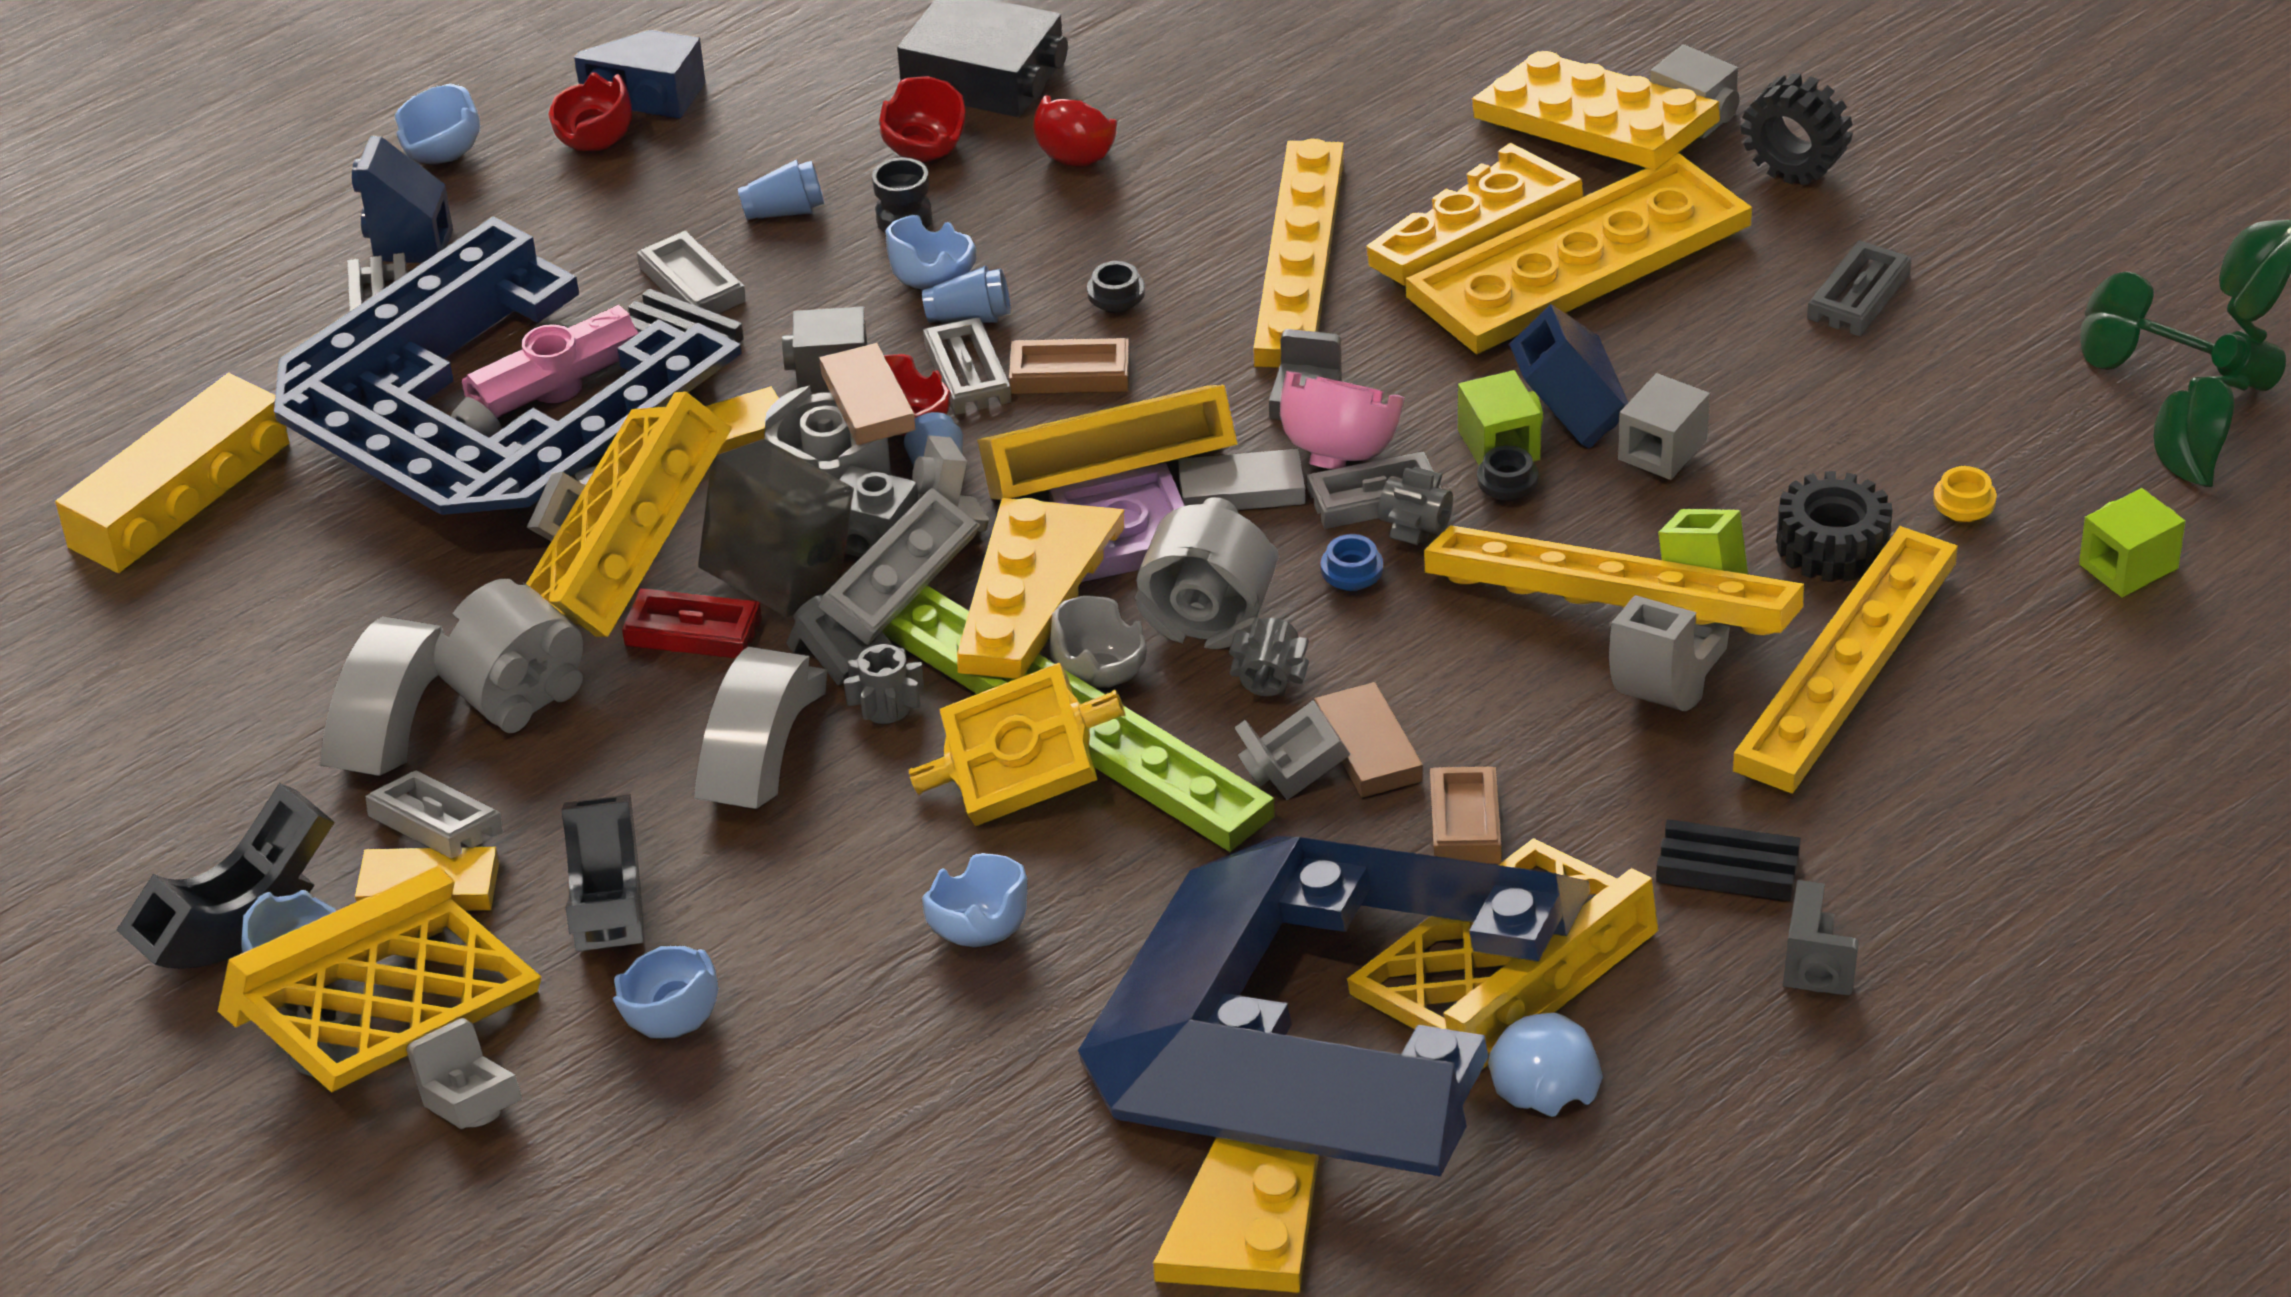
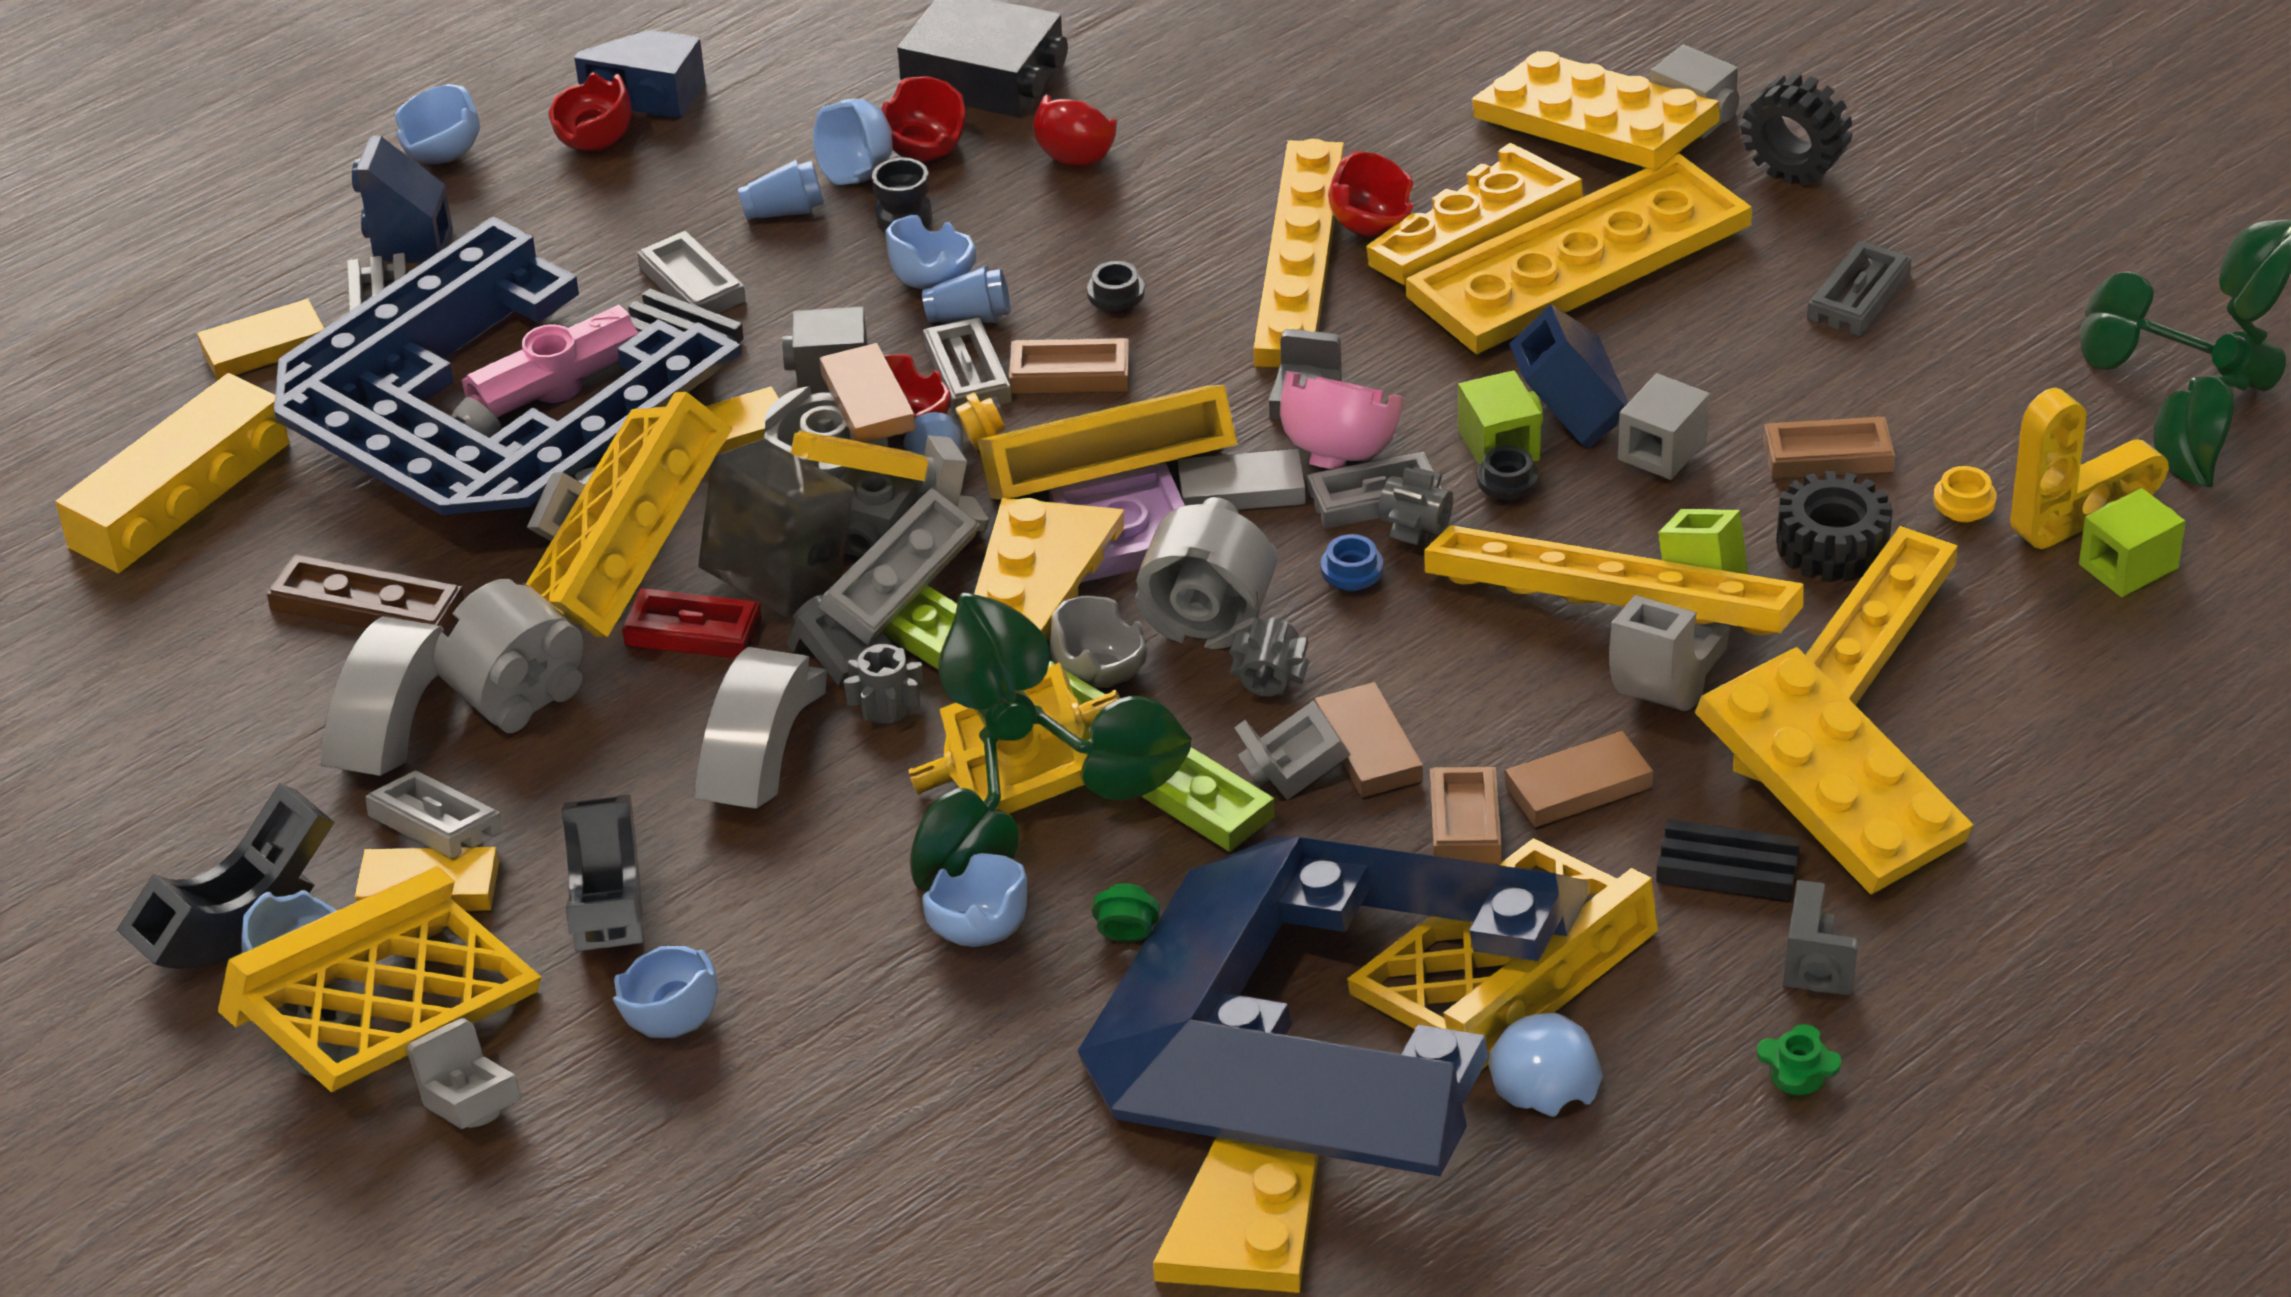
none -> tile [197,299,324,381]
none -> reddish brown tile [267,554,464,634]
none -> yellow tile [790,430,929,481]
none -> light blue hair [813,99,892,185]
none -> dark green plant [910,593,1192,891]
none -> yellow plate [955,392,1006,451]
none -> green plate [1092,883,1160,942]
none -> red hair [1328,151,1414,238]
none -> medium nougat tile [1505,731,1653,828]
none -> yellow plate [1695,646,1974,895]
none -> green plate [1757,1024,1841,1095]
none -> medium nougat tile [1763,417,1895,479]
none -> yellow beam [2010,388,2169,549]

